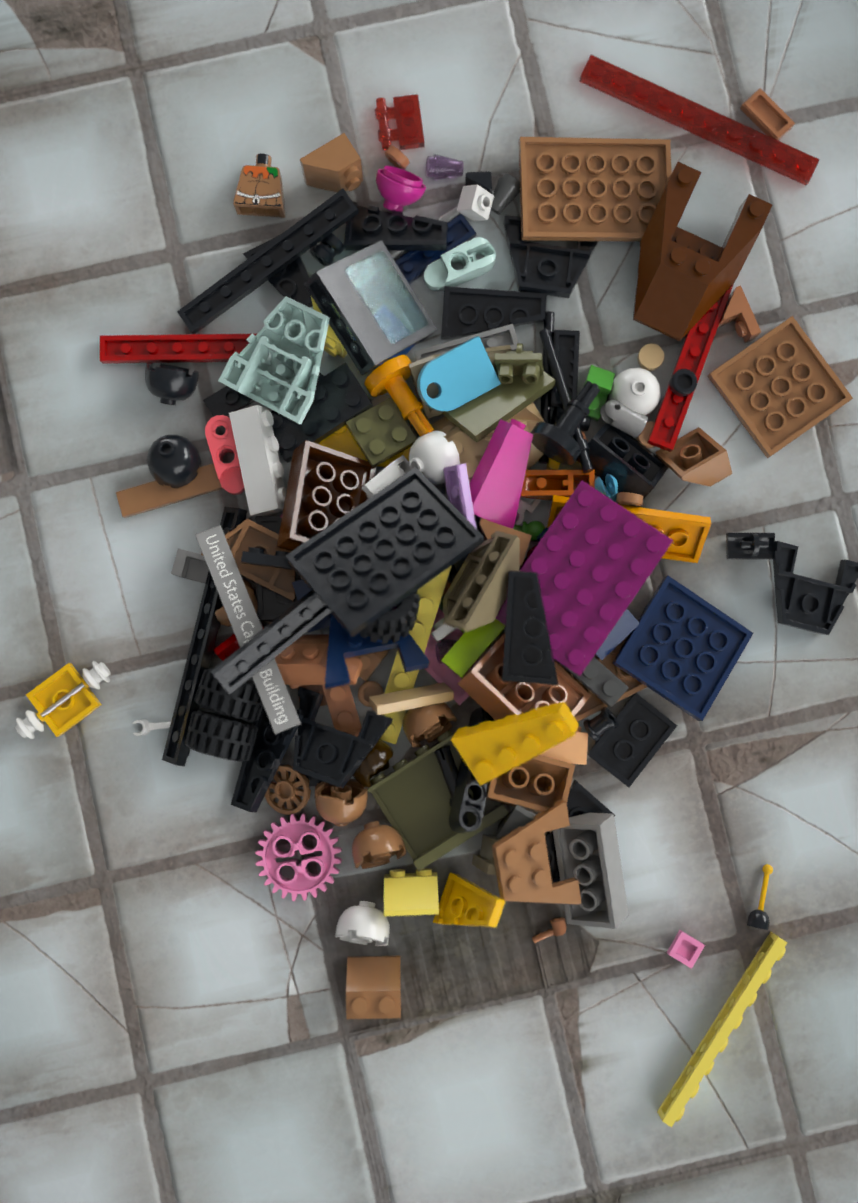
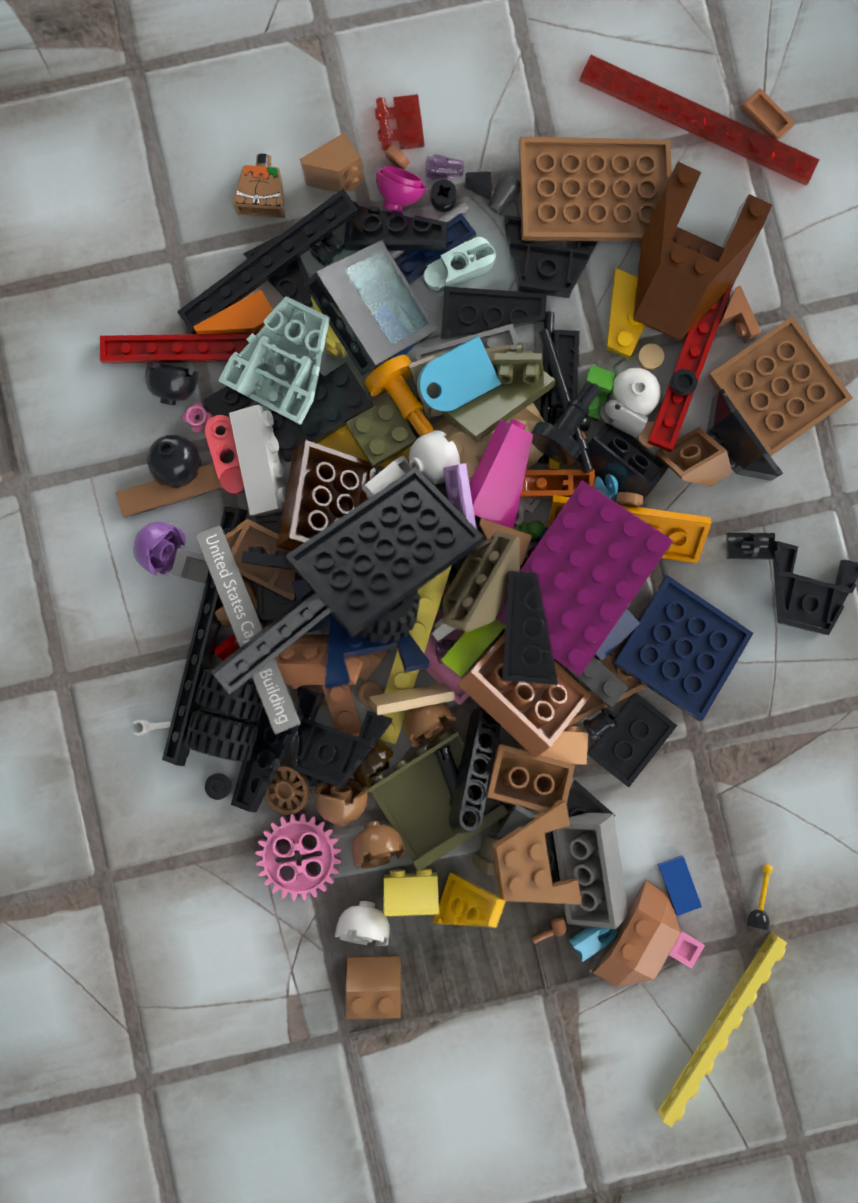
yellow plate [15,661,111,739] -> none
yellow wedge [451,701,579,786] -> none
white plate [457,184,494,221] -> none
none -> medium lavender cylinder [133,522,186,575]
none -> bright pink plate [182,402,213,433]
none -> orange slope [193,290,273,334]
none -> black plate [205,773,232,800]
none -> black wheel [431,179,456,212]
none -> medium azure piece [569,926,617,961]
none -> nougat wedge [593,880,681,987]
none -> yellow wing [606,268,645,359]
none -> blue tile [657,855,702,916]
none -> black wedge [706,389,783,481]

